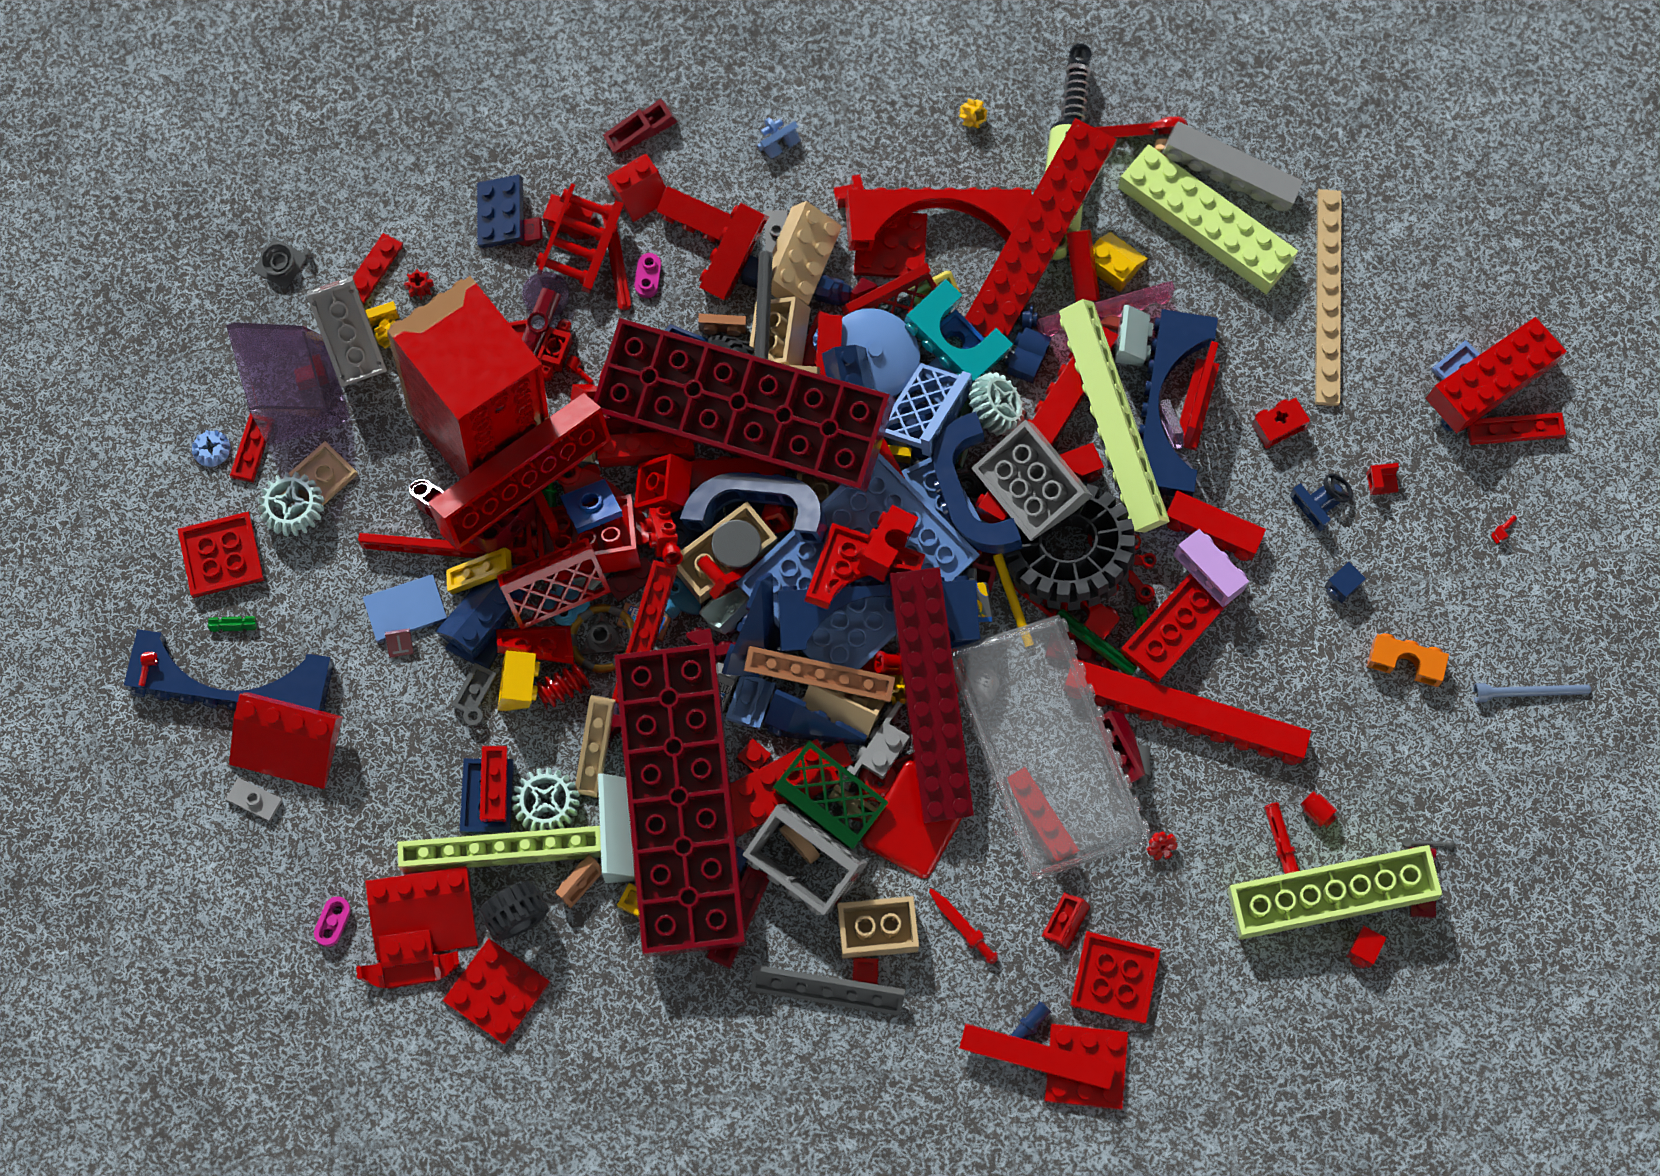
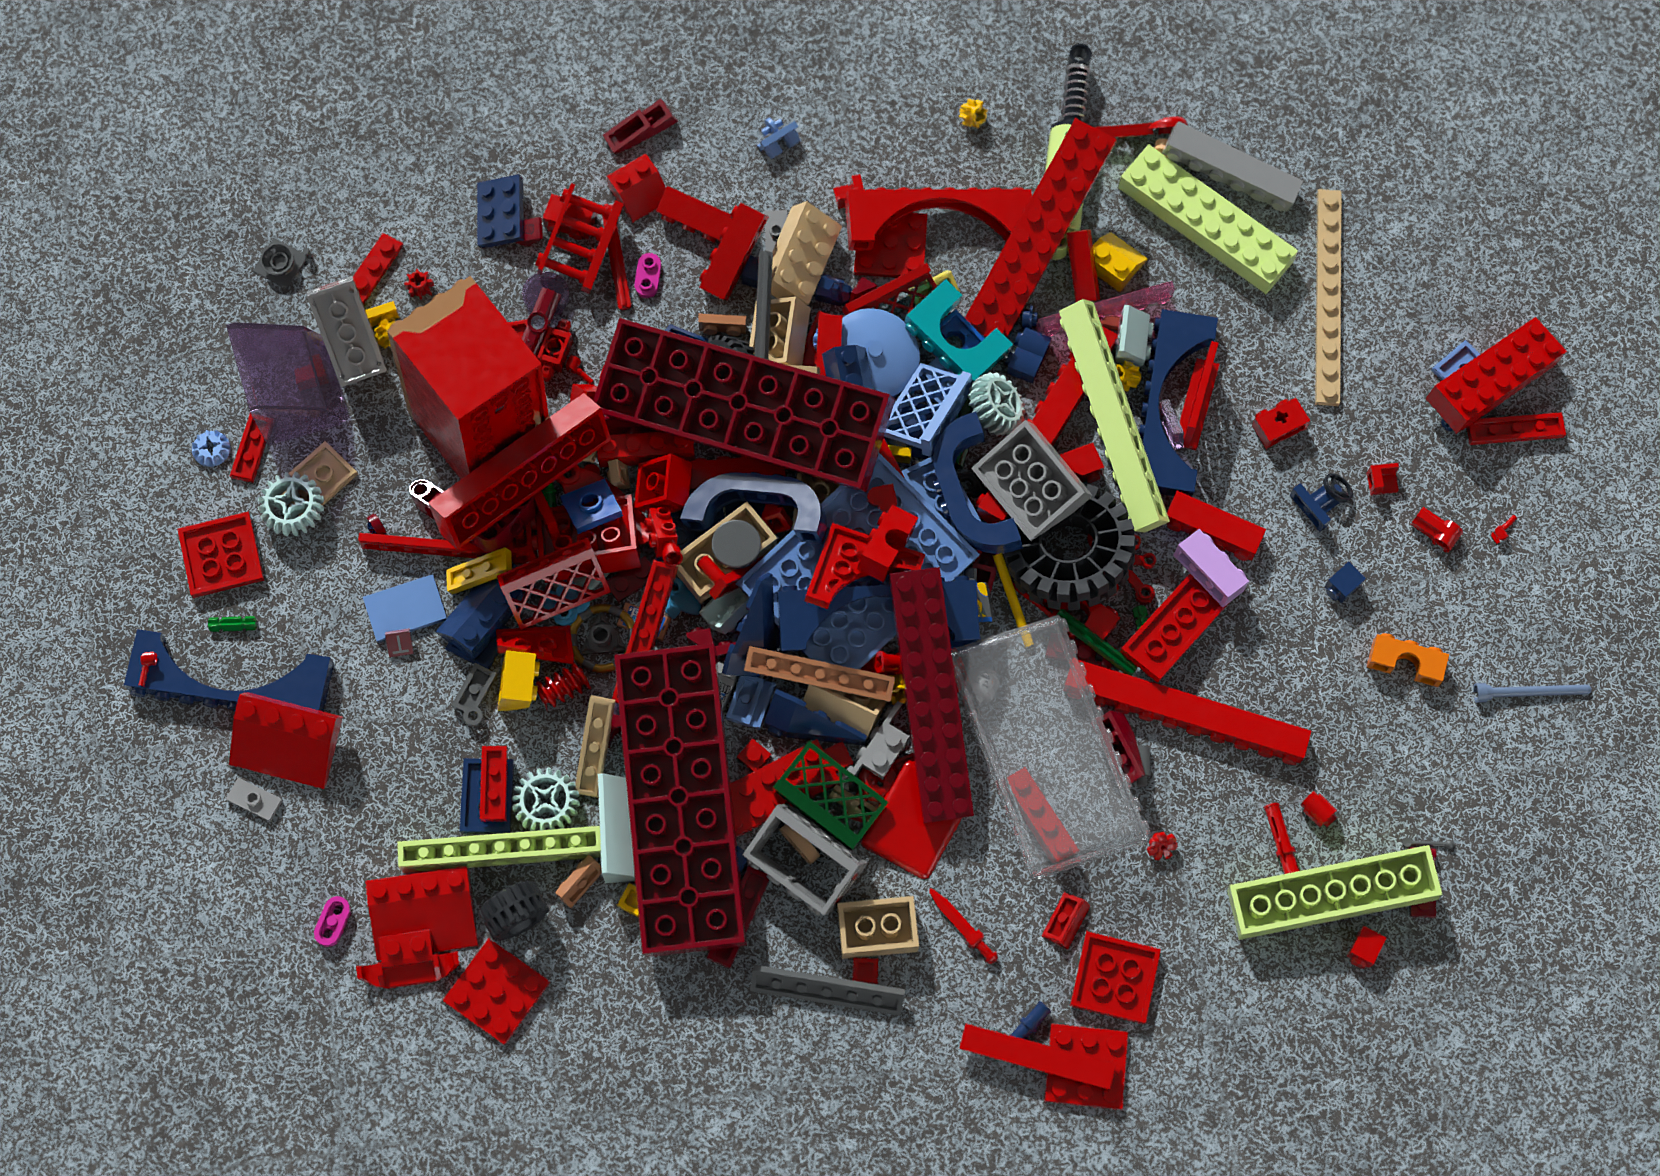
none -> dark red tile [366,513,387,535]
none -> tan plate [607,459,630,489]
none -> red tile [867,483,897,513]
none -> yellow gear [1116,361,1141,392]
none -> red piece [1411,507,1463,552]

